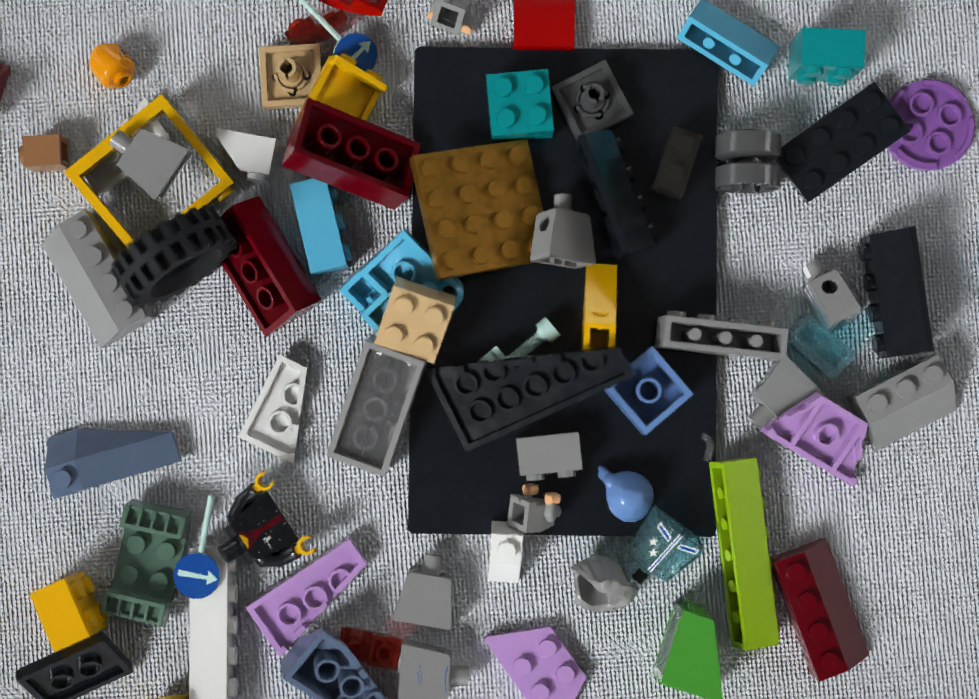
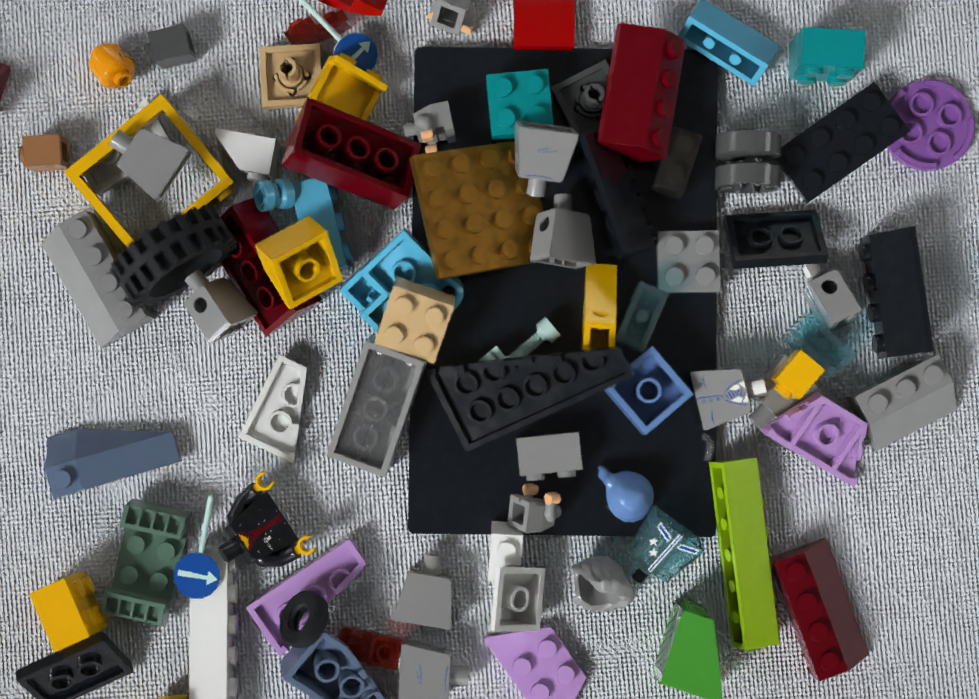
light grey brick [654,311,789,361] -> none
none -> dark grey brick [146,24,197,69]
none -> light grey torso [185,270,258,344]
none -> medium azure wheel [253,178,295,212]
none -> yellow slope [255,216,343,310]
none -> black tyre [280,591,329,648]
none -> light grey piece [403,101,457,153]
none -> white slope [490,567,546,632]
none -> light grey torso [515,120,579,197]
none -> dark red slope [597,23,686,162]
none -> clear light blue brick [615,281,669,353]
none -> light grey plate [656,230,721,294]
none -> light grey torso [690,368,767,430]
none -> black plate [724,210,829,269]
none -> yellow brick [770,349,825,400]

